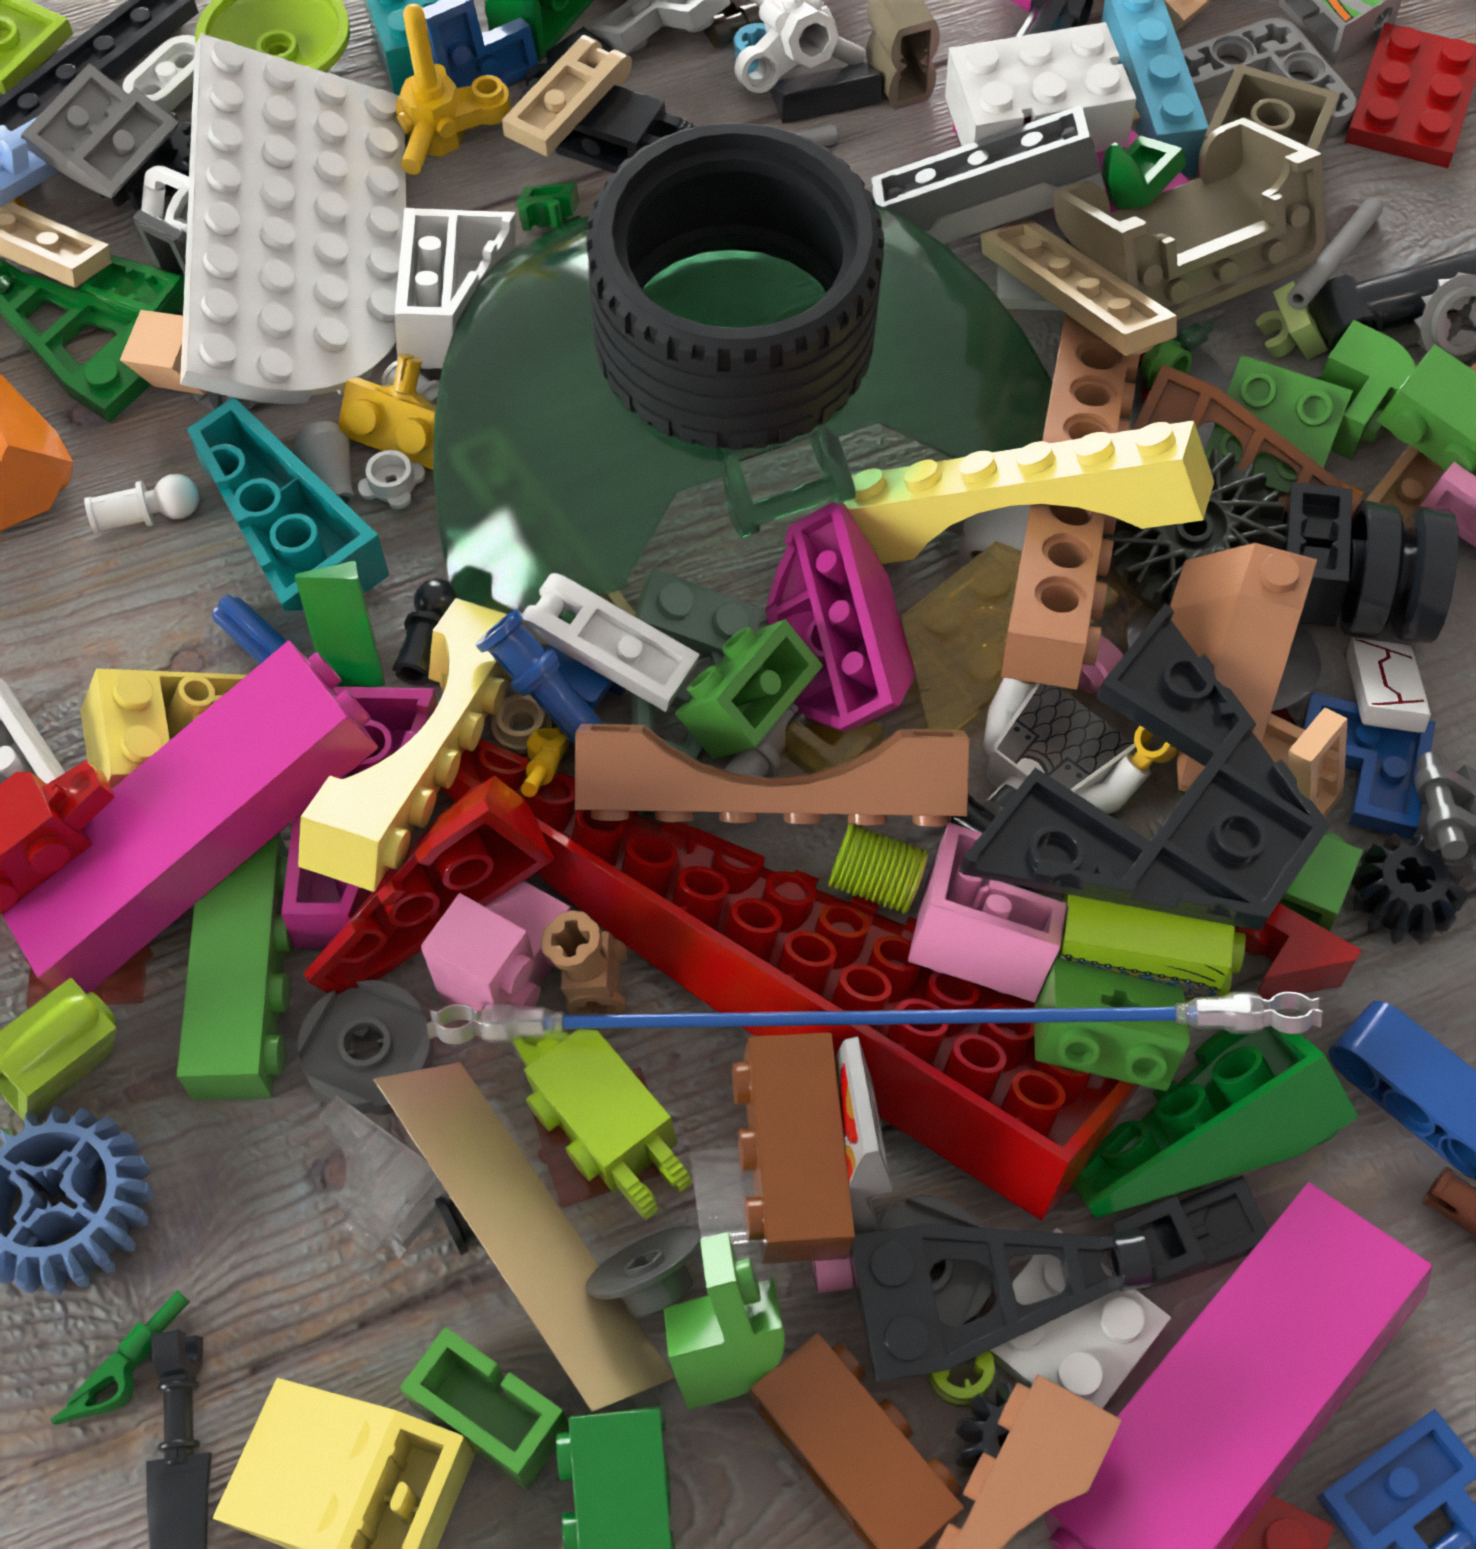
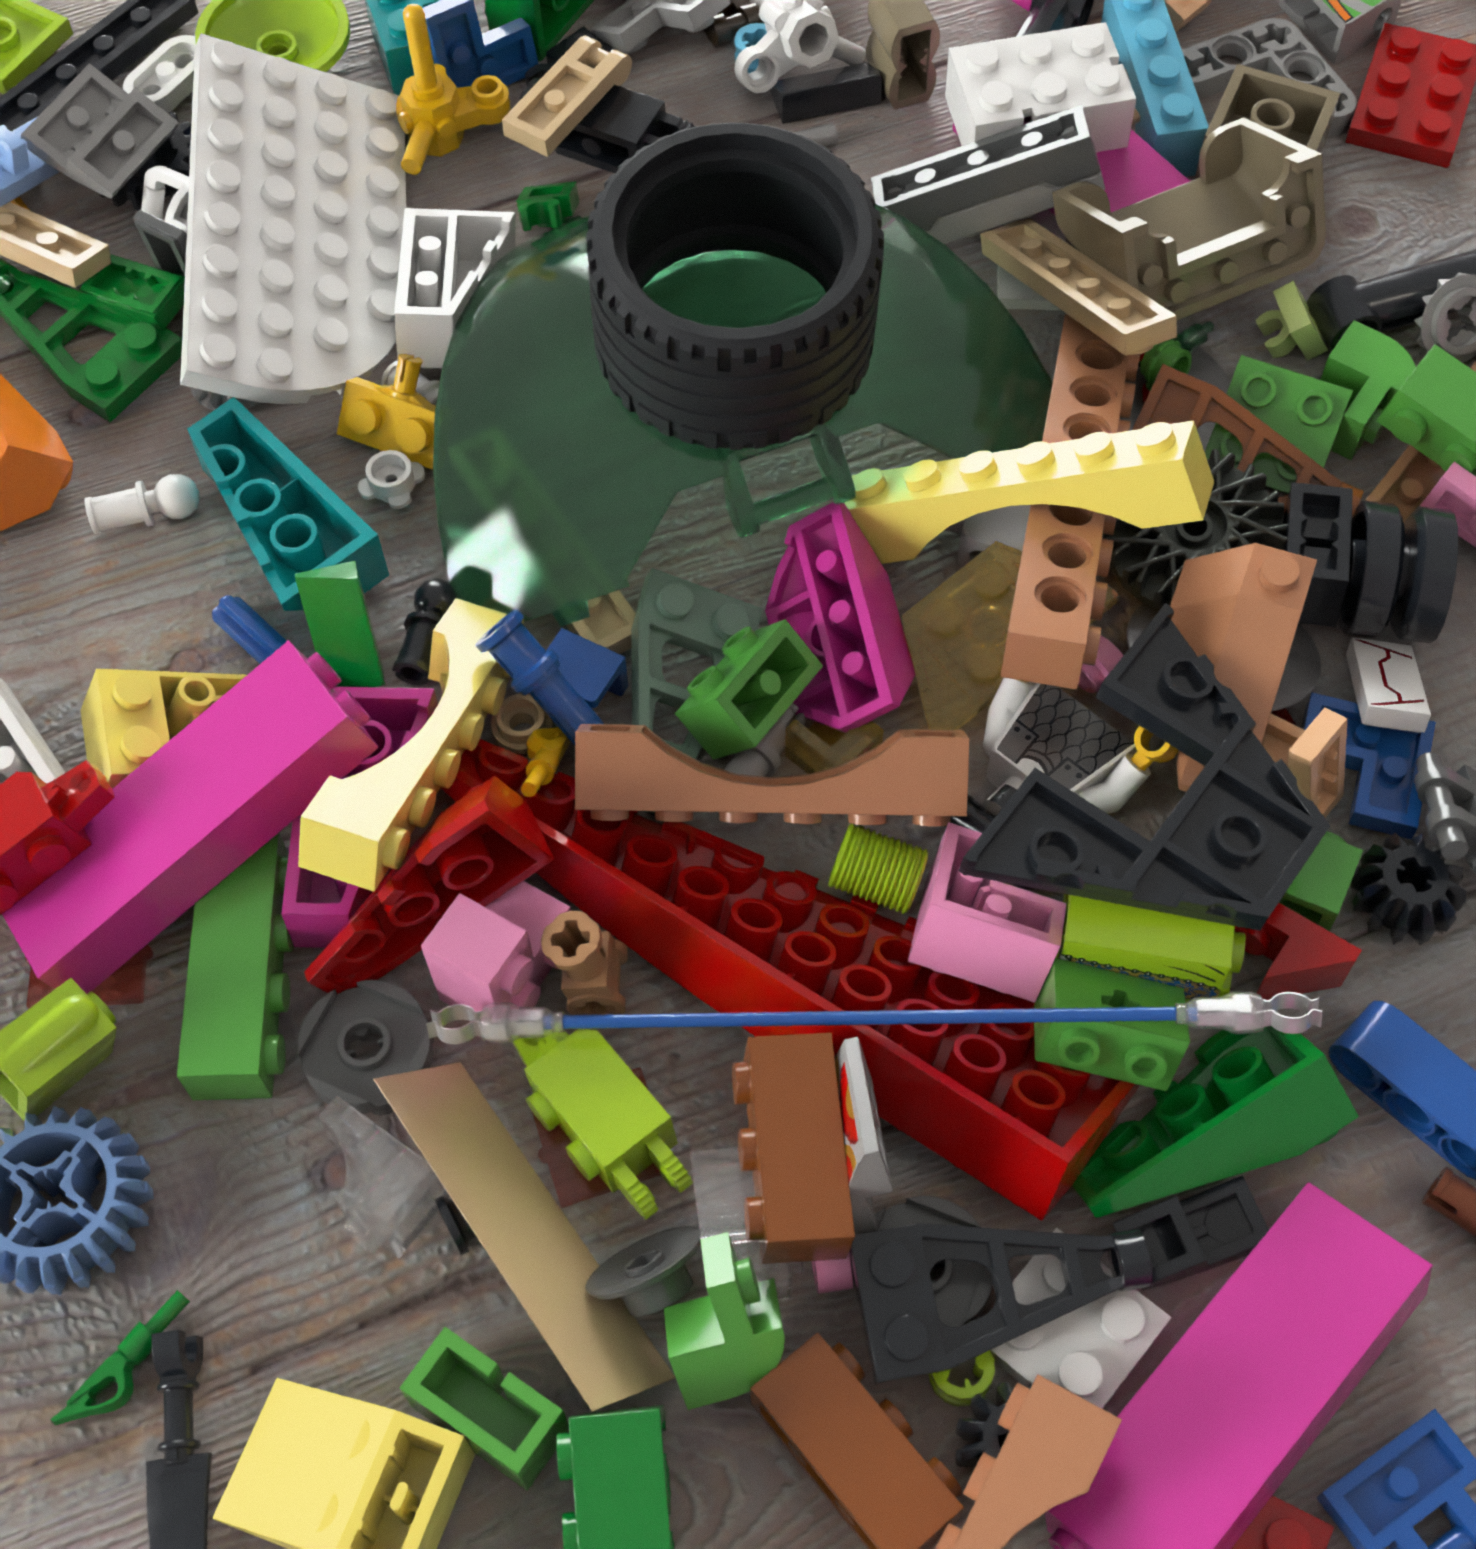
light nougat brick [120,310,207,395] -> none
light grey cone [293,421,355,506] -> none
white plate [522,573,700,712] -> none
green plate [1102,135,1187,209] -> none
light grey piece [1287,198,1383,310] -> none

